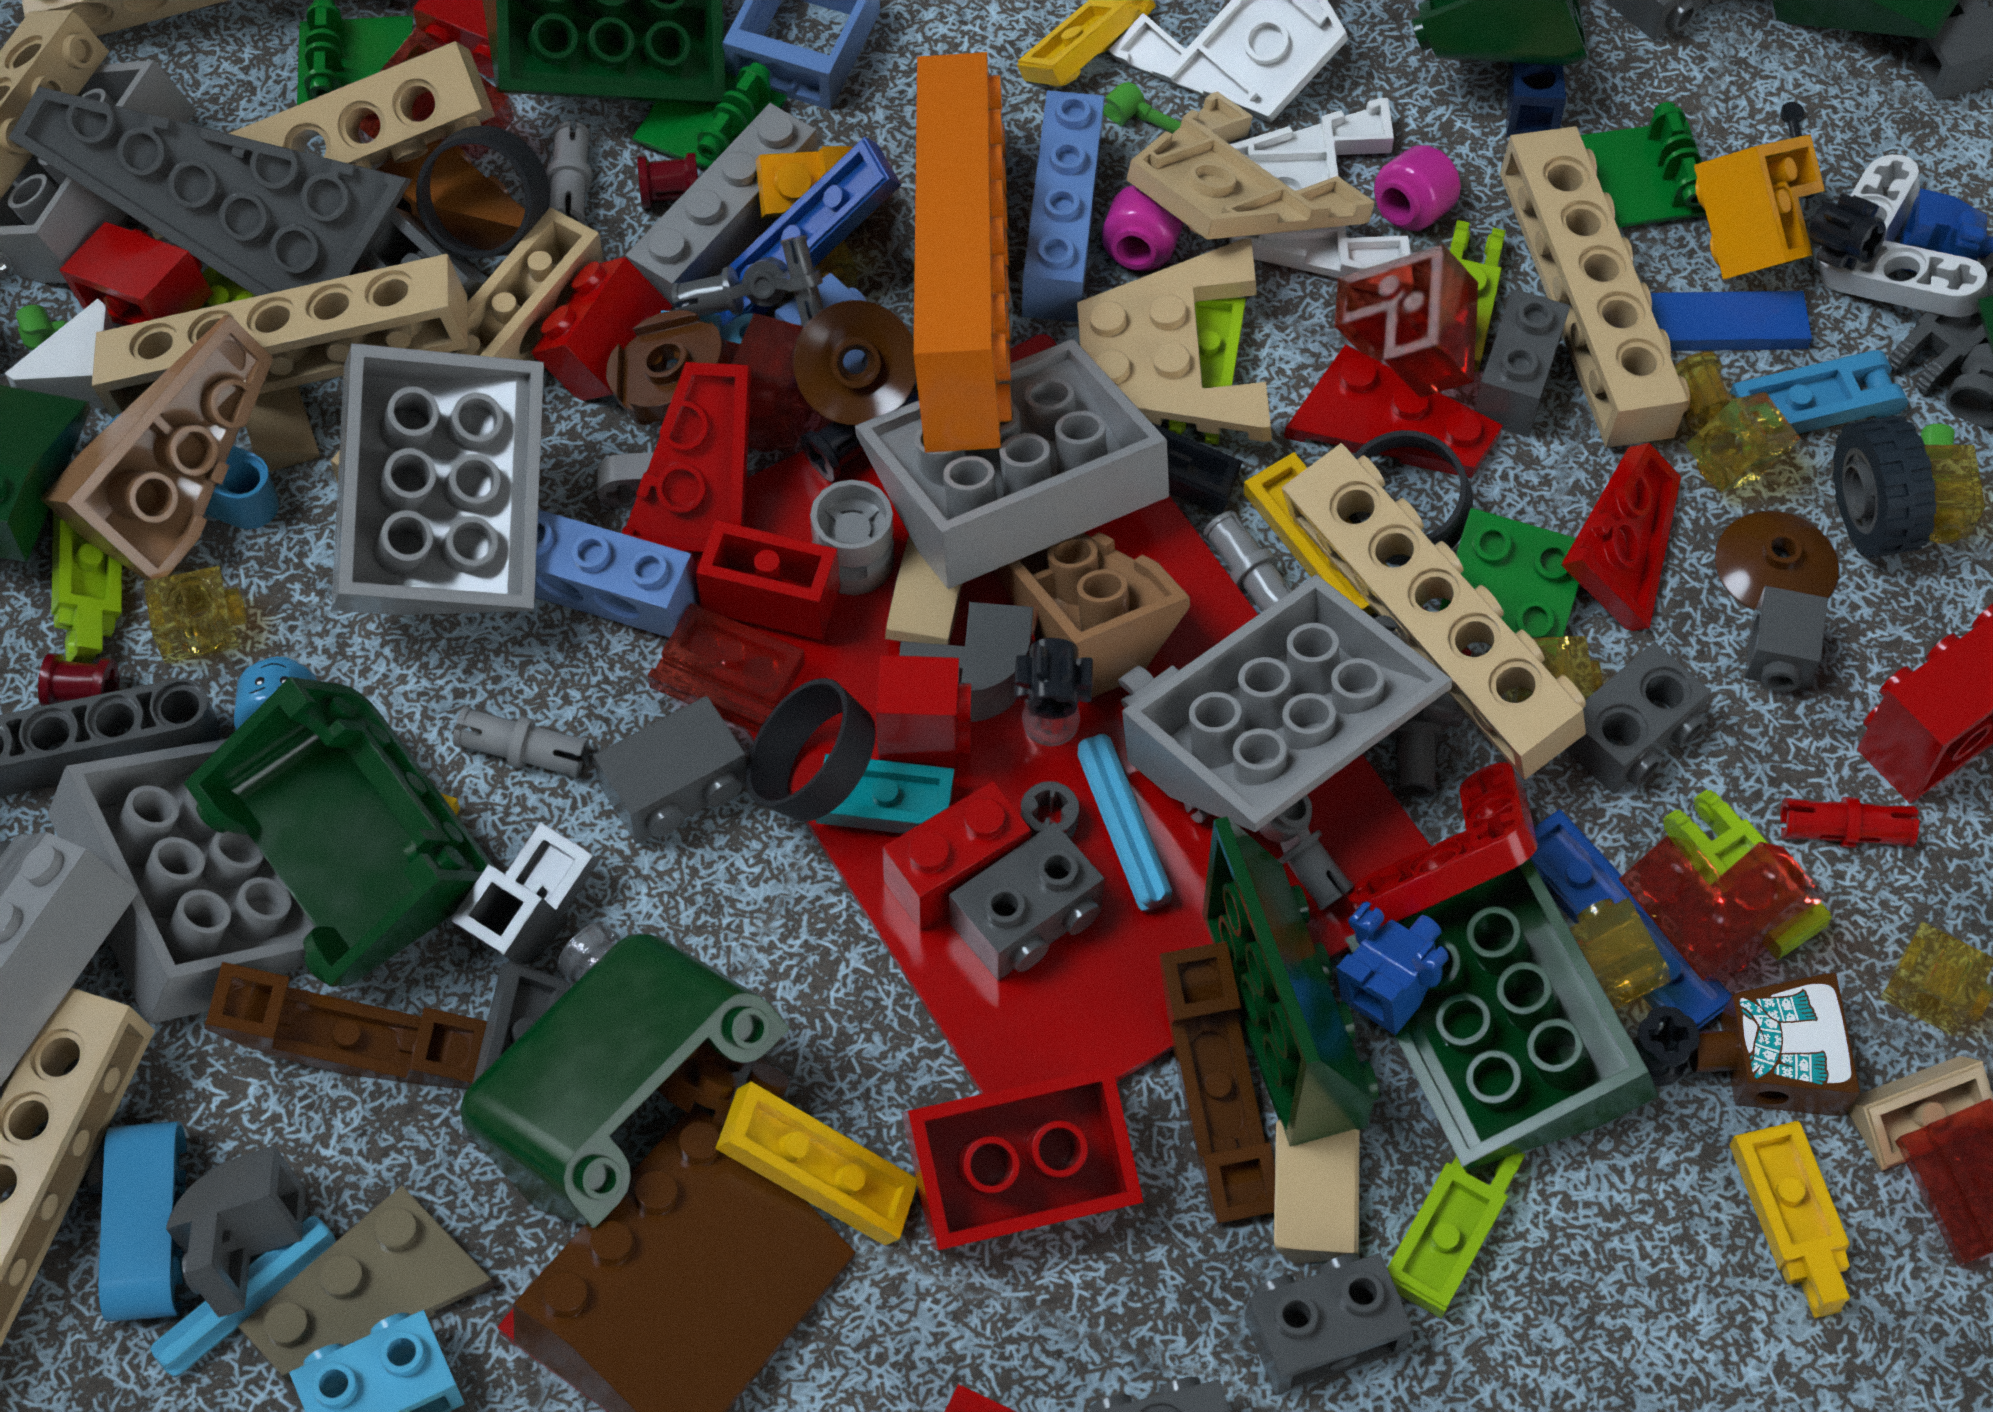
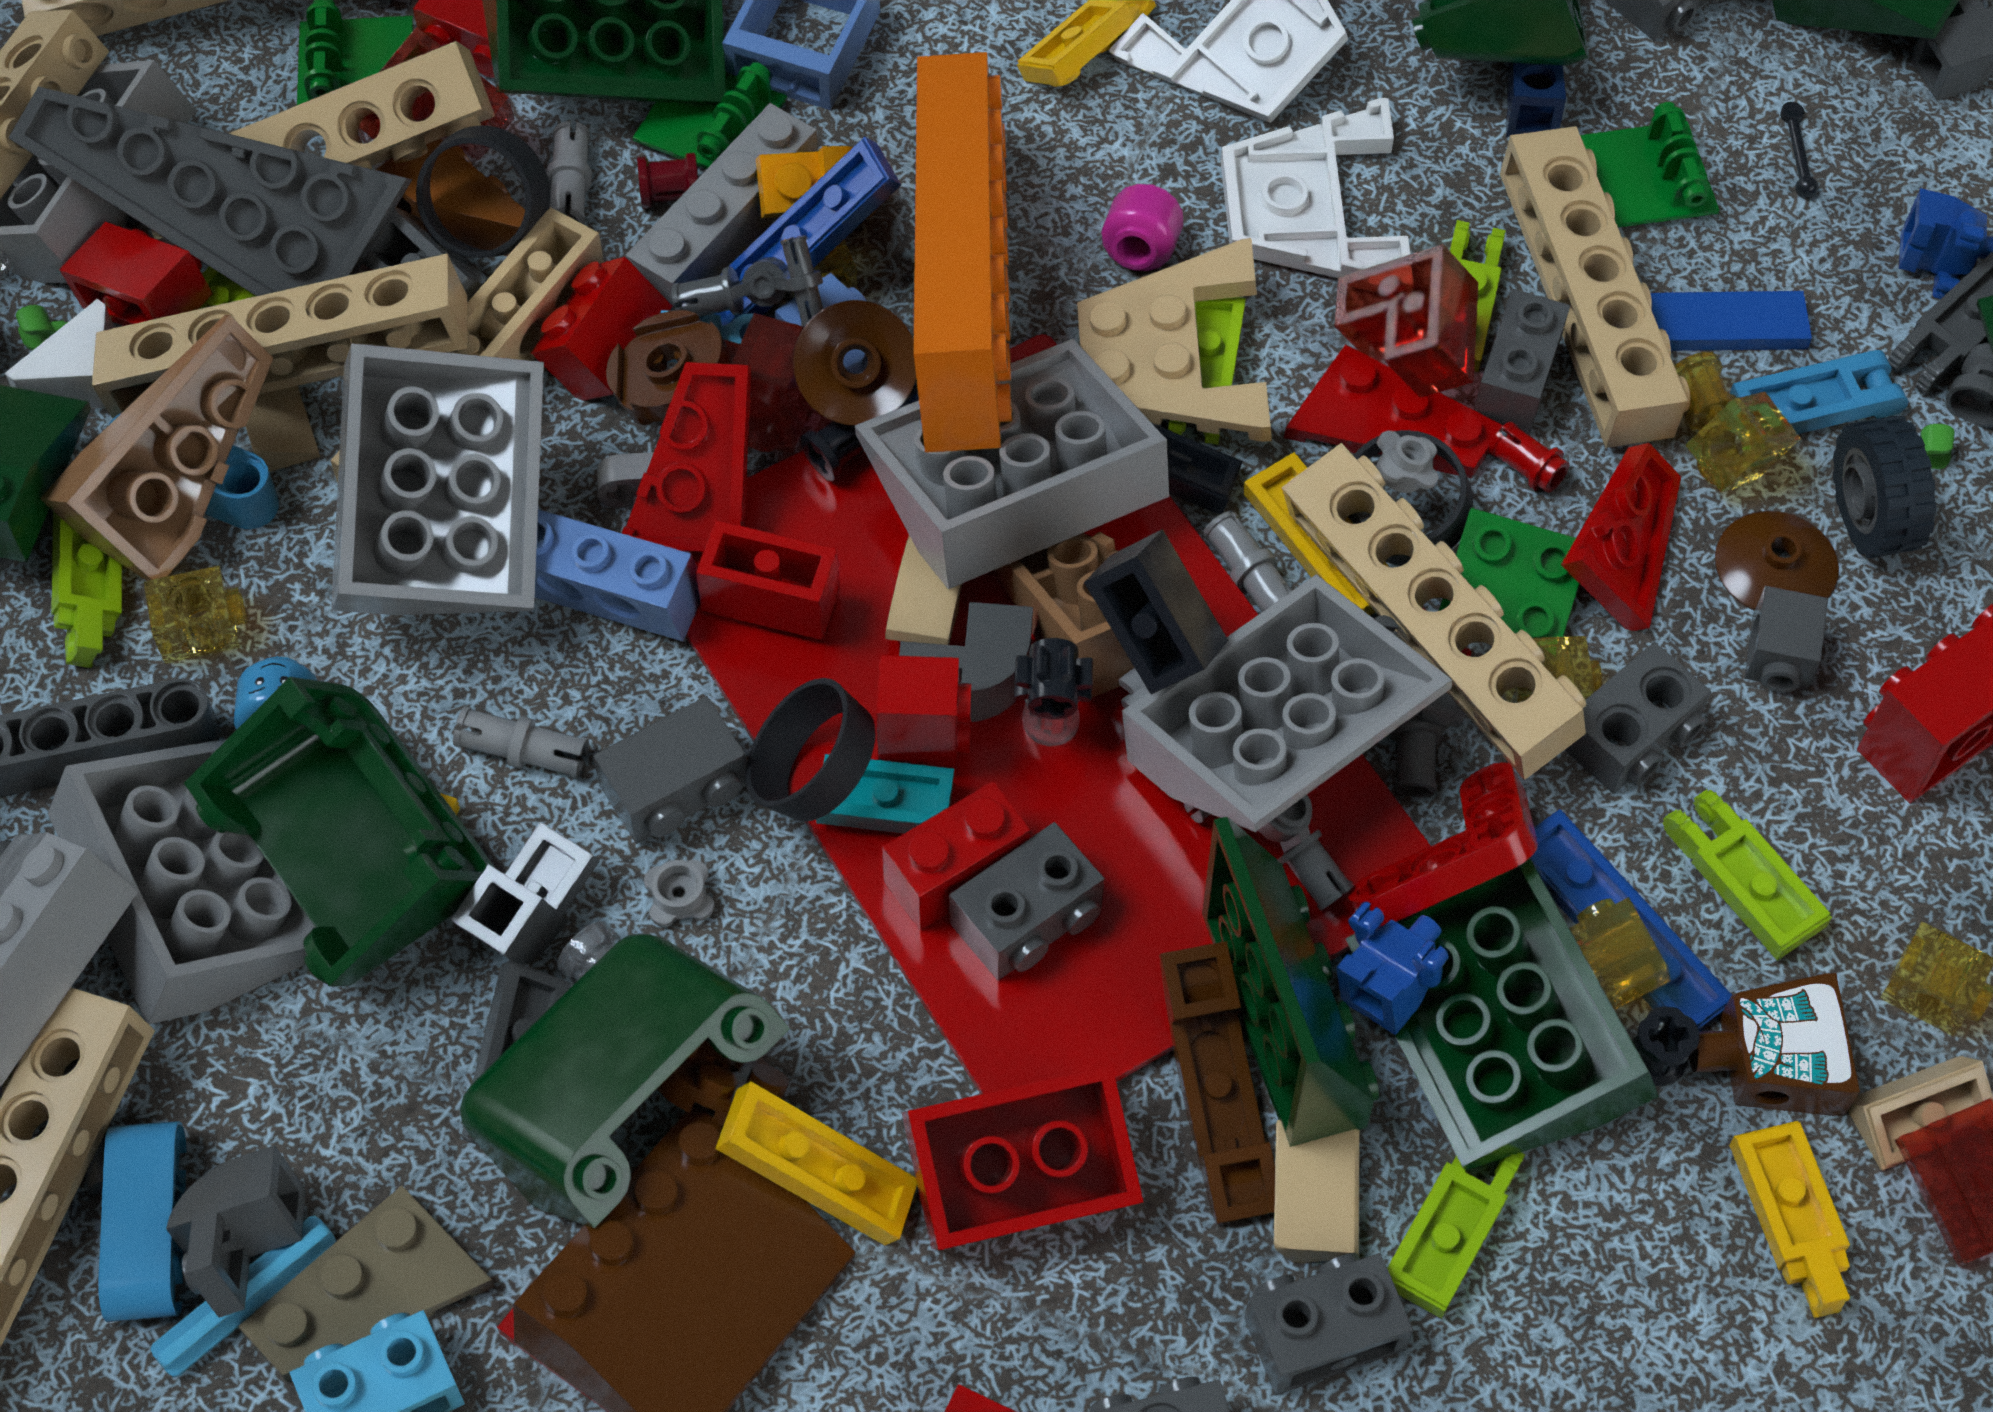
dark red bush [38,653,120,706] -> none
reddish brown slope [204,962,487,1088] -> none
clear red plate [647,603,805,733] -> none
light grey wheel [810,479,894,596] -> none
dark grey bush [1020,782,1079,840] -> none
medium blue brick [1022,90,1104,322] -> none
medium azure axle [1077,734,1172,912] -> none
bright green hand [1103,82,1181,134] -> none
tan wing [1127,91,1375,240] -> none
dark pink head [1374,145,1461,231] -> none
clear red brick [1619,835,1826,983] -> none
light orange brick [1694,134,1825,280] -> none
red pin [1780,797,1919,848] -> none
black gear [1809,193,1886,271] -> none
white beam [1818,154,1988,317] -> none
clear yellow brick [1925,445,1985,544] -> none
none -> light grey plate [644,860,714,927]
none -> black brick [1084,529,1228,695]
none -> light grey plate [1376,431,1439,493]
none -> red pin [1488,421,1570,493]

